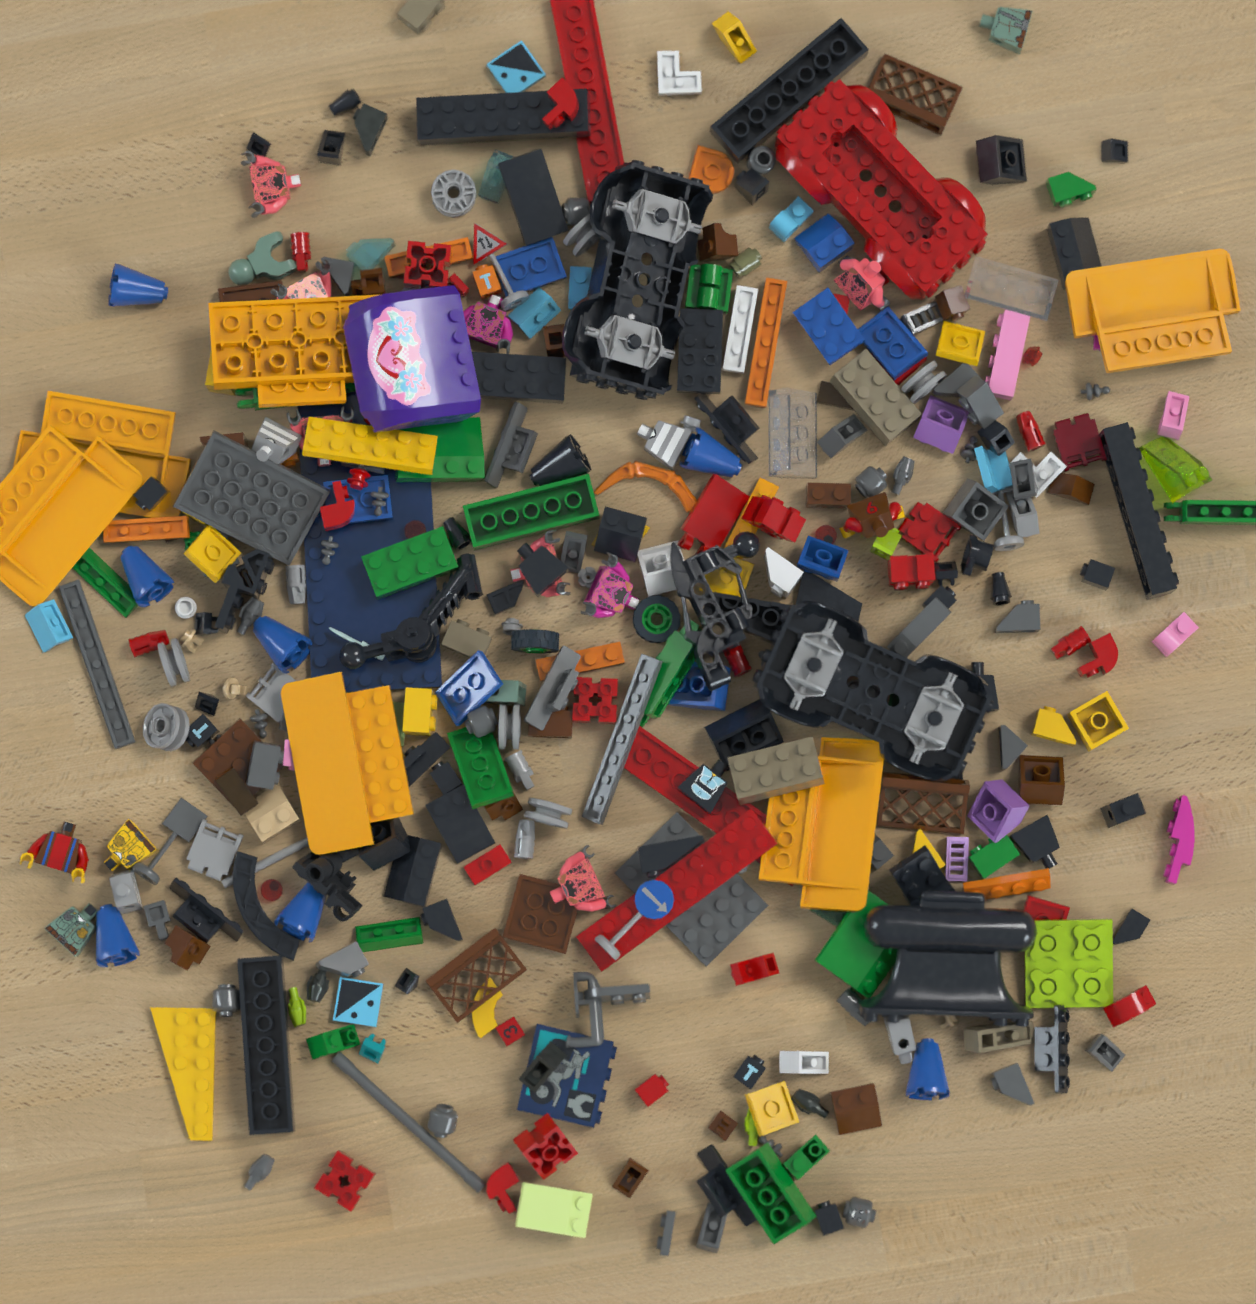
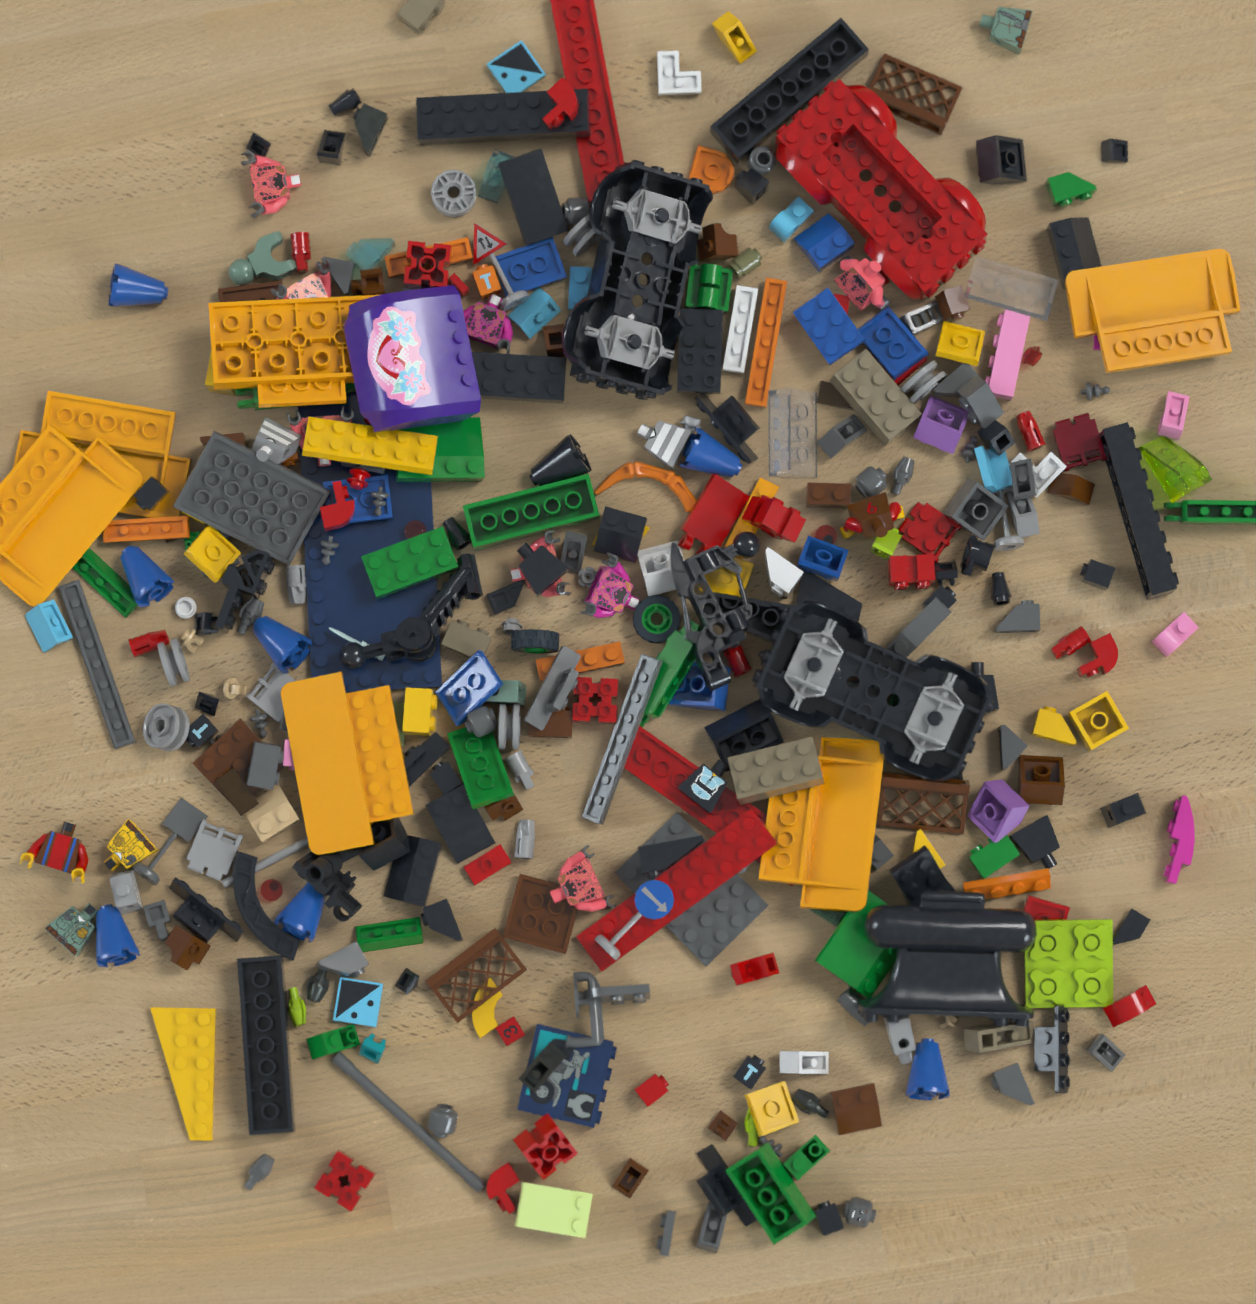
dark grey head [212,984,241,1017] -> none
dark grey bracket [485,401,538,488] -> none
light grey wheel [524,797,572,829] -> none
lavender slope [945,837,969,882] -> none

